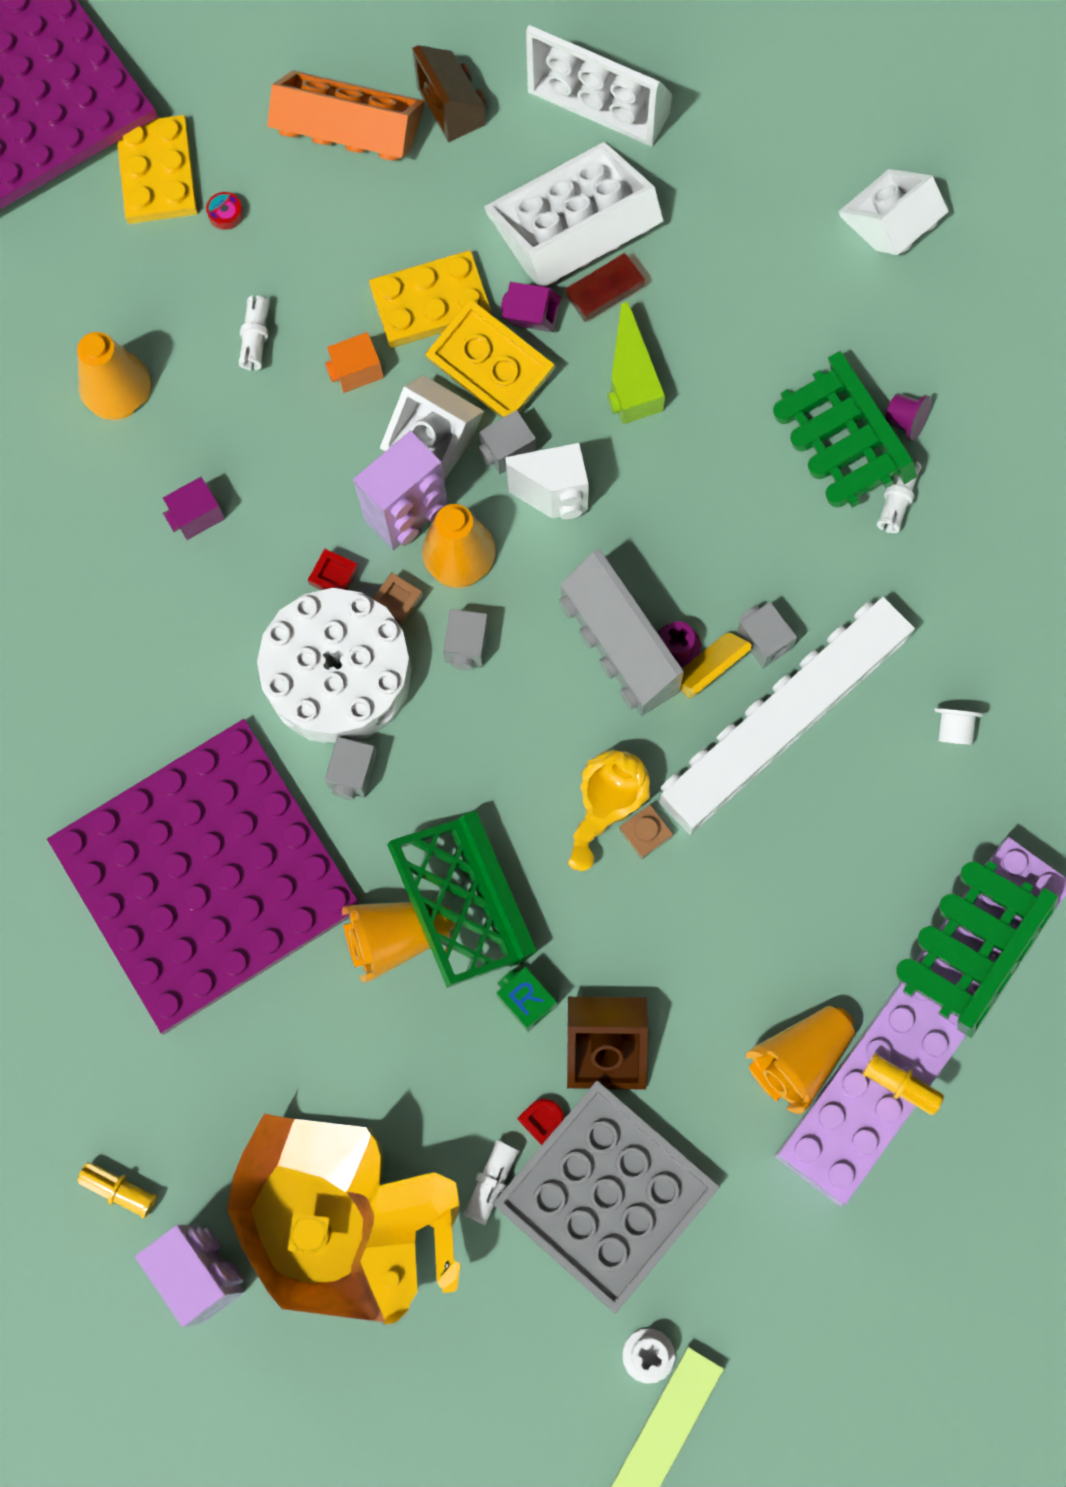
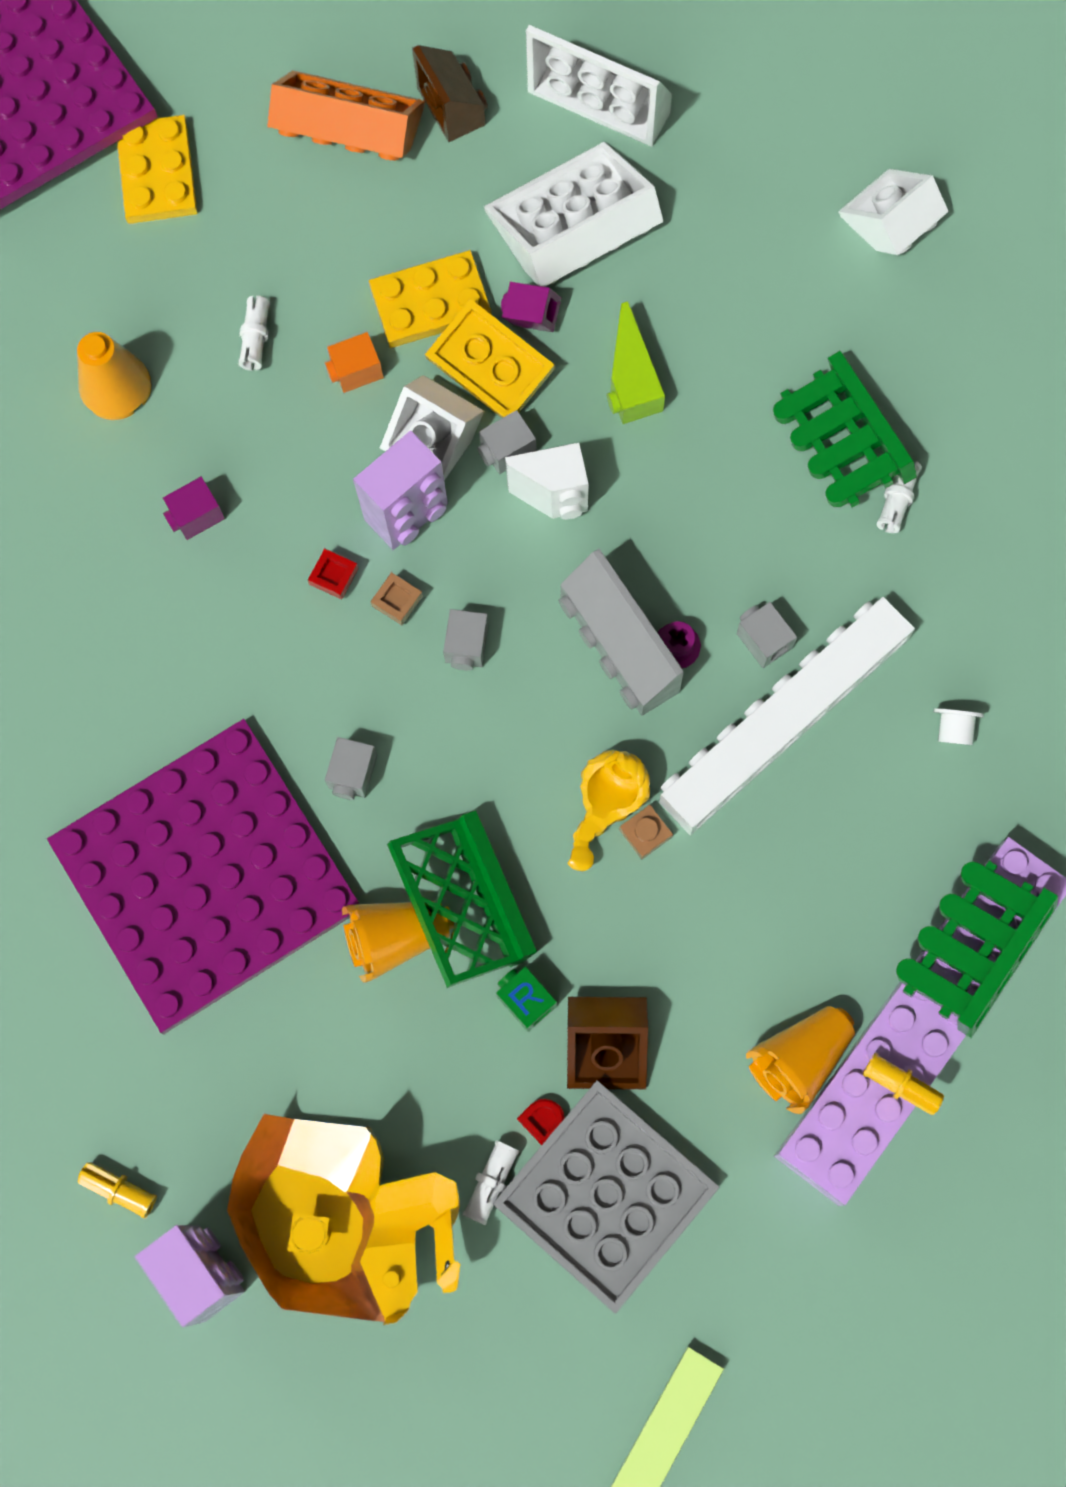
tile [206,192,243,230] -> none
white brick [257,588,412,743] -> none
light orange cone [422,504,496,588] -> none
clear red plate [565,253,645,322] -> none
white piece [622,1328,675,1384] -> none
yellow slope [680,633,752,698] -> none
magenta piece [885,393,931,442] -> none

